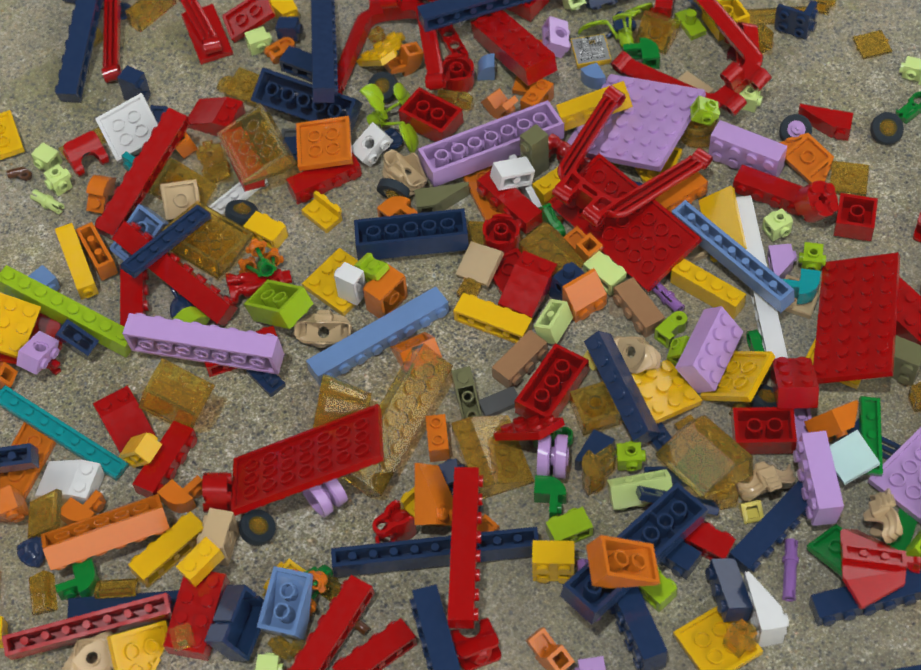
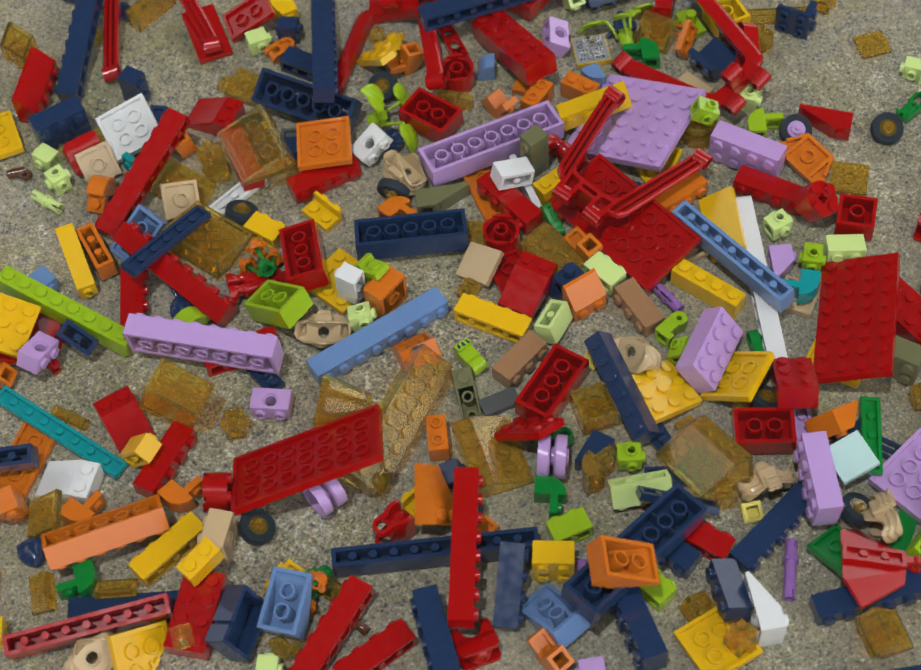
none -> clear yellow slope [0,21,39,69]
none -> red slope [11,47,60,123]
none -> dark blue piece [27,95,92,149]
none -> clear yellow pin [51,405,90,431]
none -> tan tile [74,140,122,184]
none -> clear yellow brick [221,407,250,440]
none -> lavender brick [249,387,294,421]
none -> red brick [279,219,330,292]
none -> yellowish green brick [347,301,378,332]
none -> lime leg [453,337,488,377]
none -> dark blue brick [492,541,529,629]
none -> medium blue slope [519,582,593,648]
none -> orange brick [561,70,600,100]
none -> orange plate [674,20,698,59]
none -> clear yellow bracket [679,590,716,623]
none -> dark blue bracket [688,37,736,82]
none -> lime brick [747,108,784,137]
none -> yellowish green brick [823,234,867,263]
none -> black wheel [841,492,872,527]
none -> clear yellow slope [854,607,915,659]

